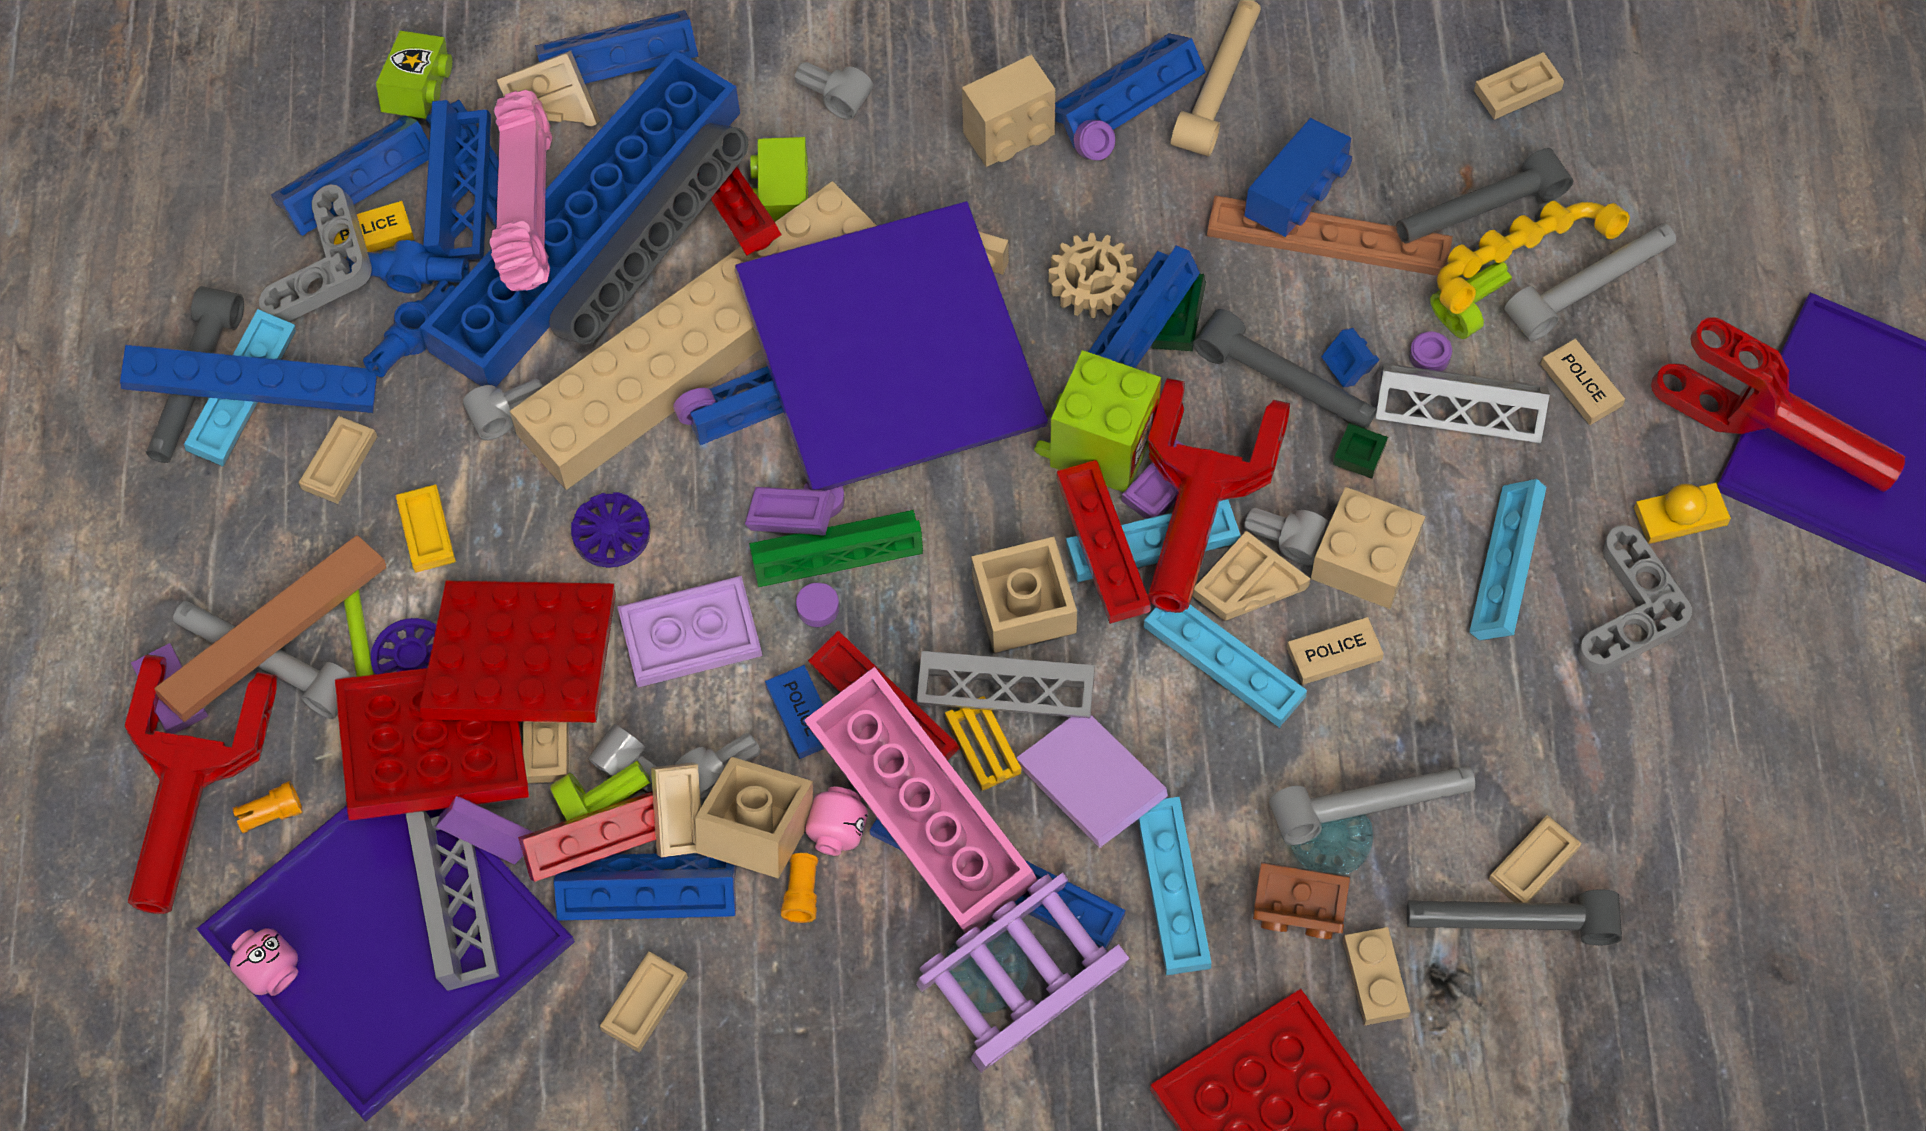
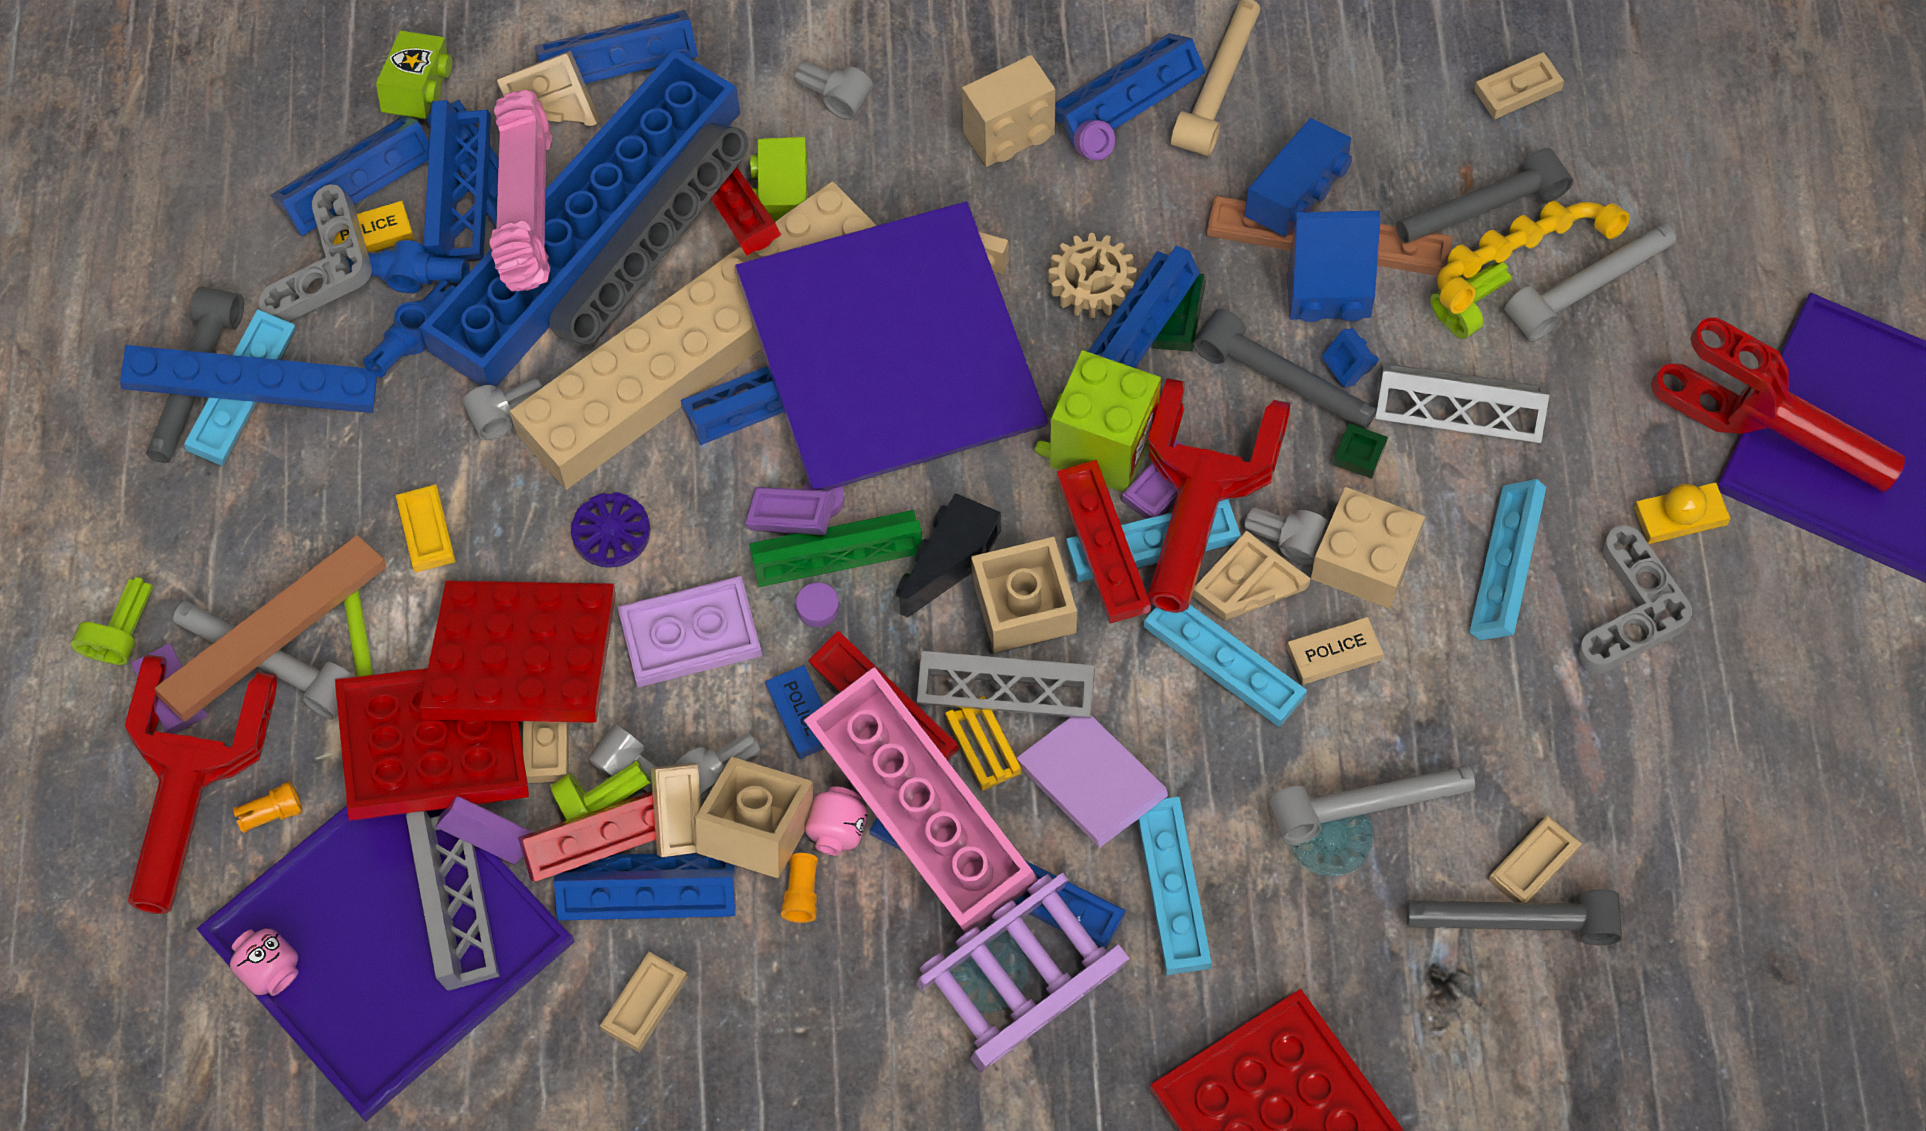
tan tile [299,416,377,504] -> none
dark purple wheel [371,618,436,674] -> none
medium lavender tile [673,388,716,425] -> none
dark orange bracket [1253,862,1350,939] -> none
tan plate [1343,927,1410,1026] -> none
medium lavender tile [1410,331,1452,371] -> none
tan tile [1540,339,1625,425] -> none
none -> lime piece [71,577,153,665]
none -> black slope [896,493,1001,618]
none -> blue slope [1287,210,1381,322]

